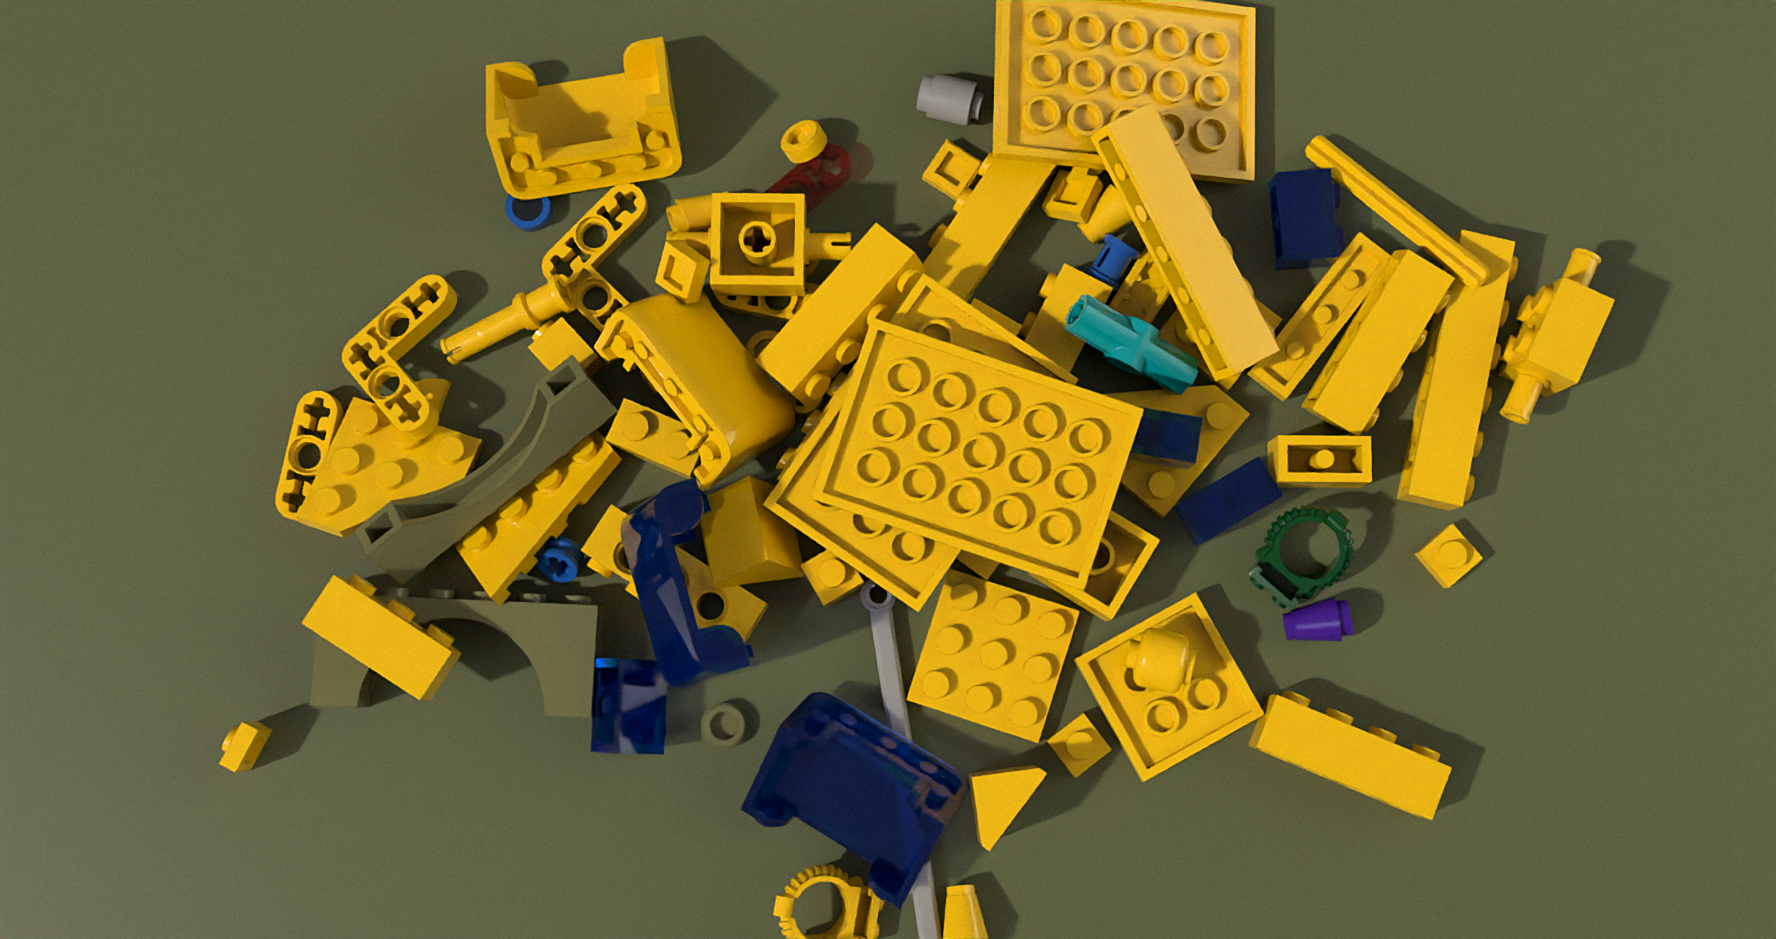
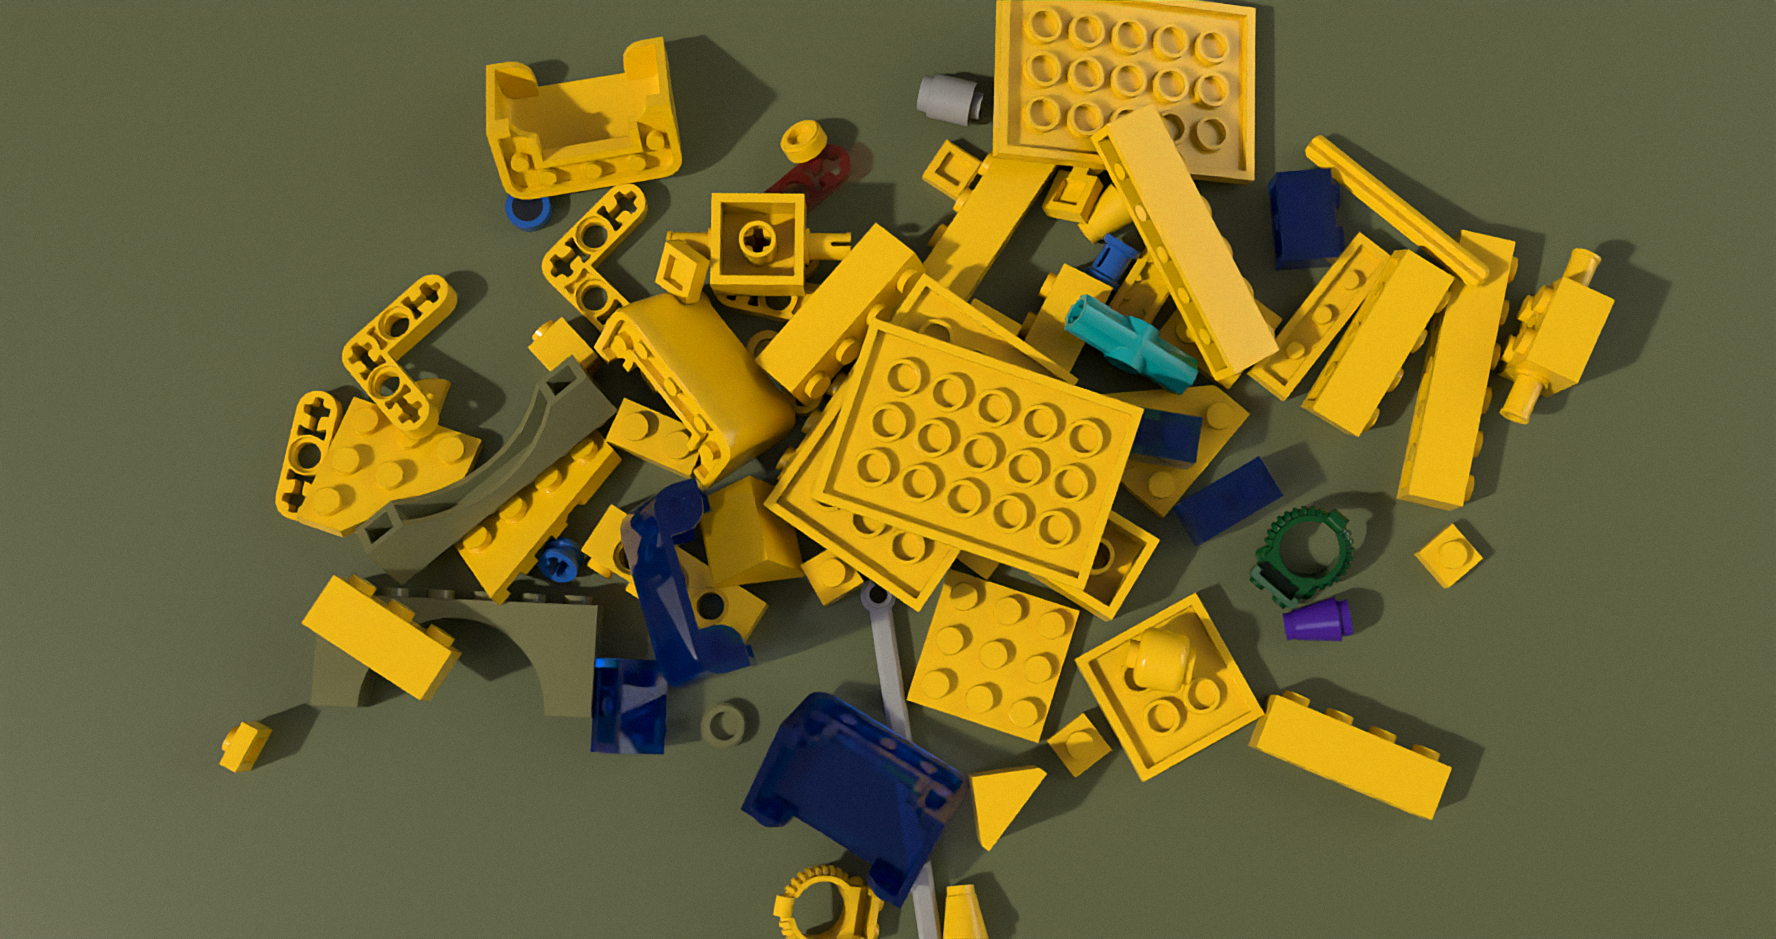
yellow pin [440,274,576,365] -> none
yellow cone [666,191,728,232] -> none
yellow brick [1267,435,1372,488] -> none

